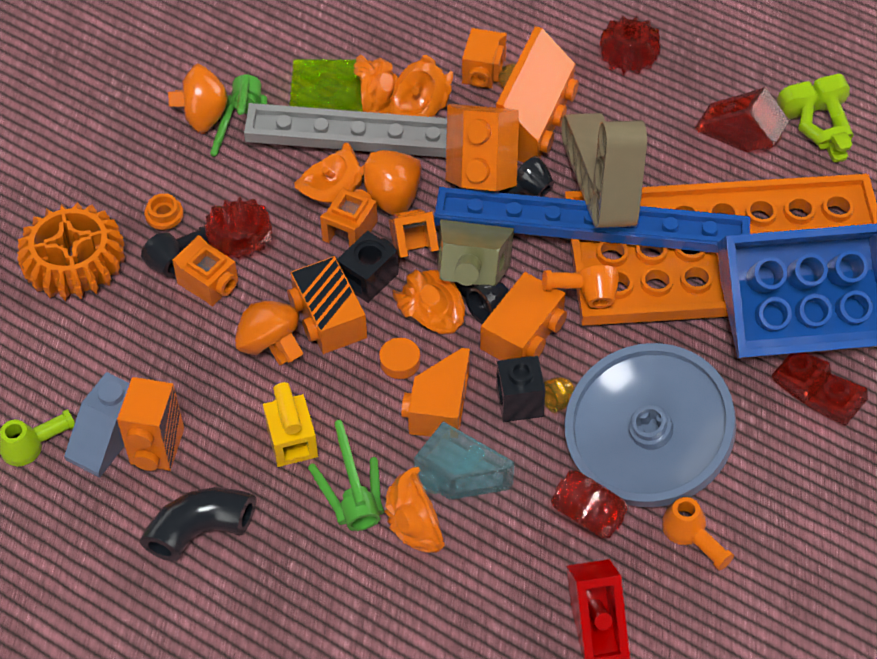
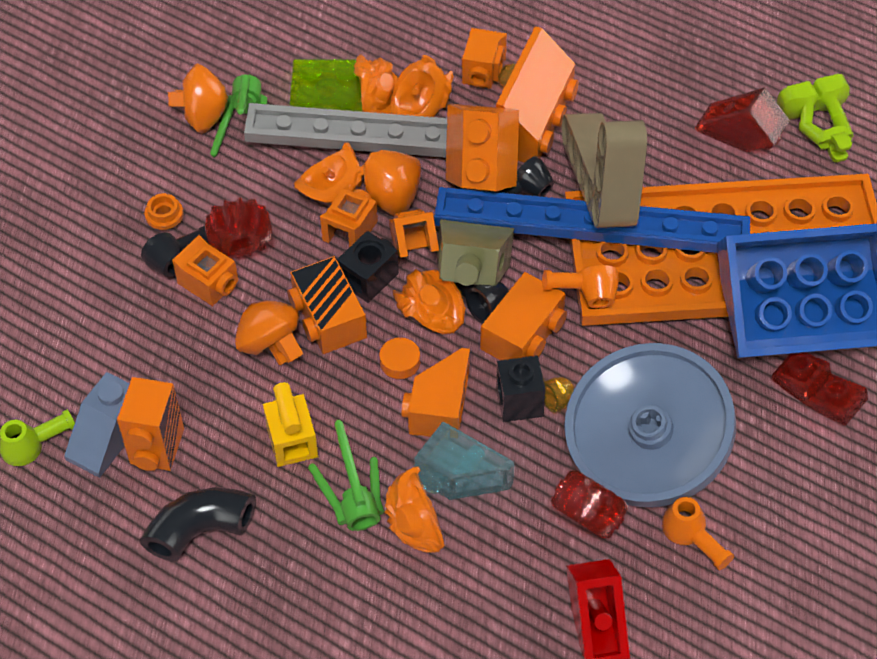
orange gear [17,202,125,301] -> none
clear red gear [600,15,661,75] -> none

